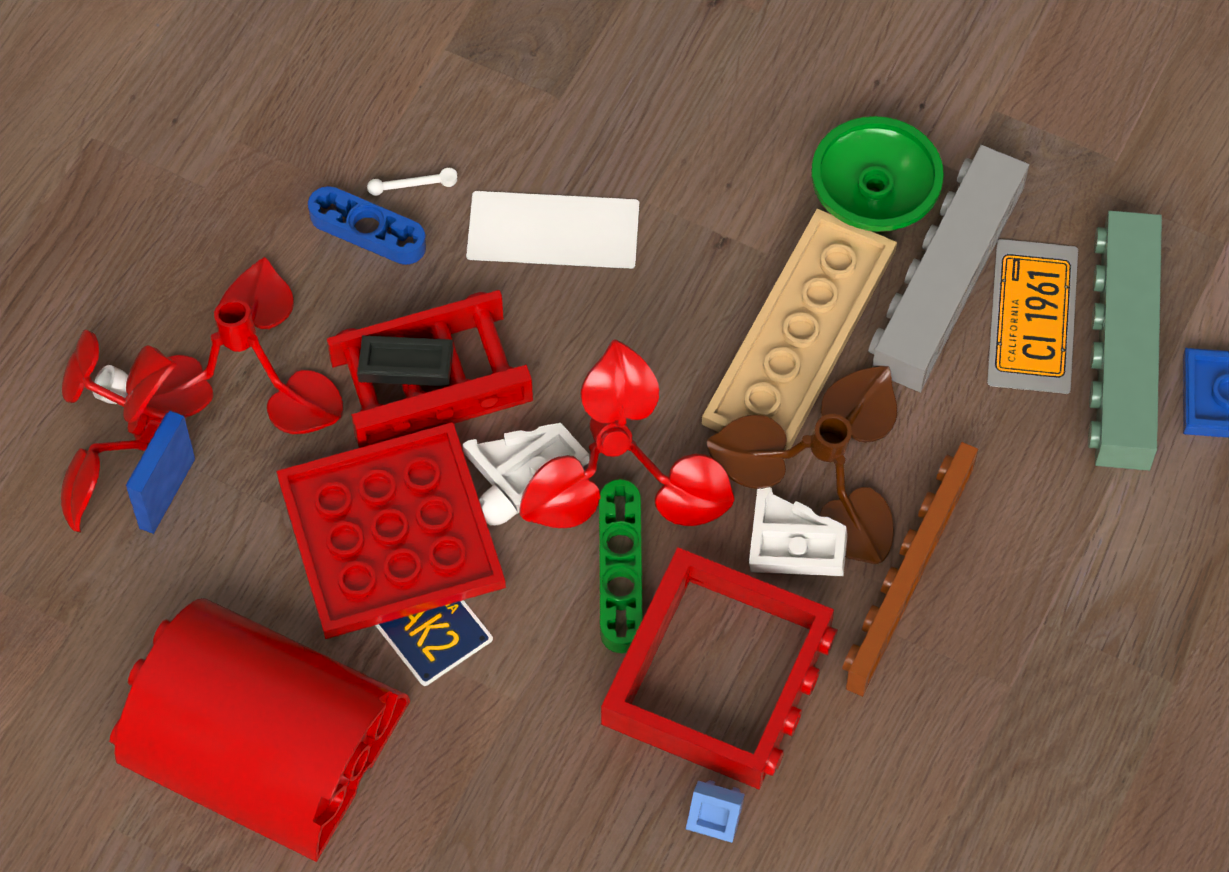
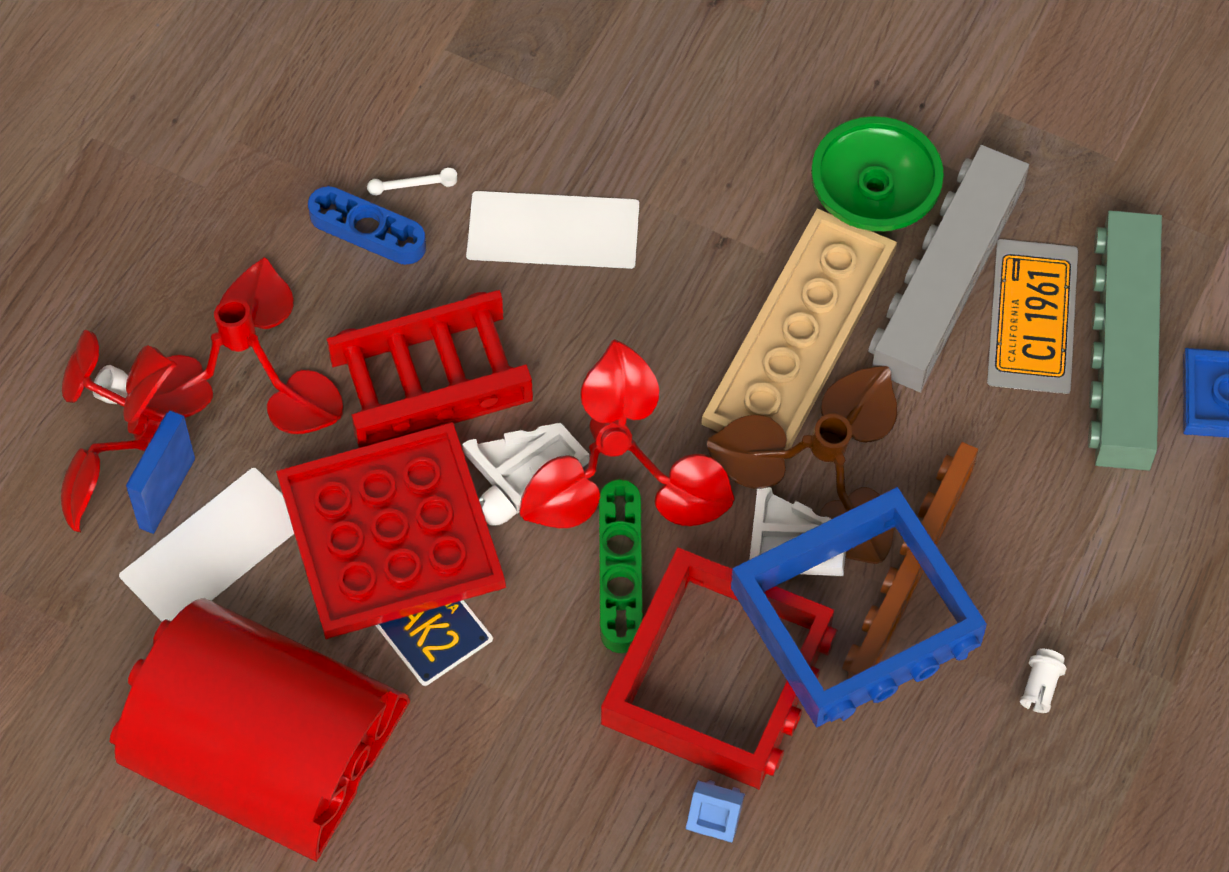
pearl dark grey tile [357,335,454,386] -> none
none -> white sticker [119,468,294,622]
none -> blue window [731,487,987,728]
none -> white pin [1020,649,1066,713]

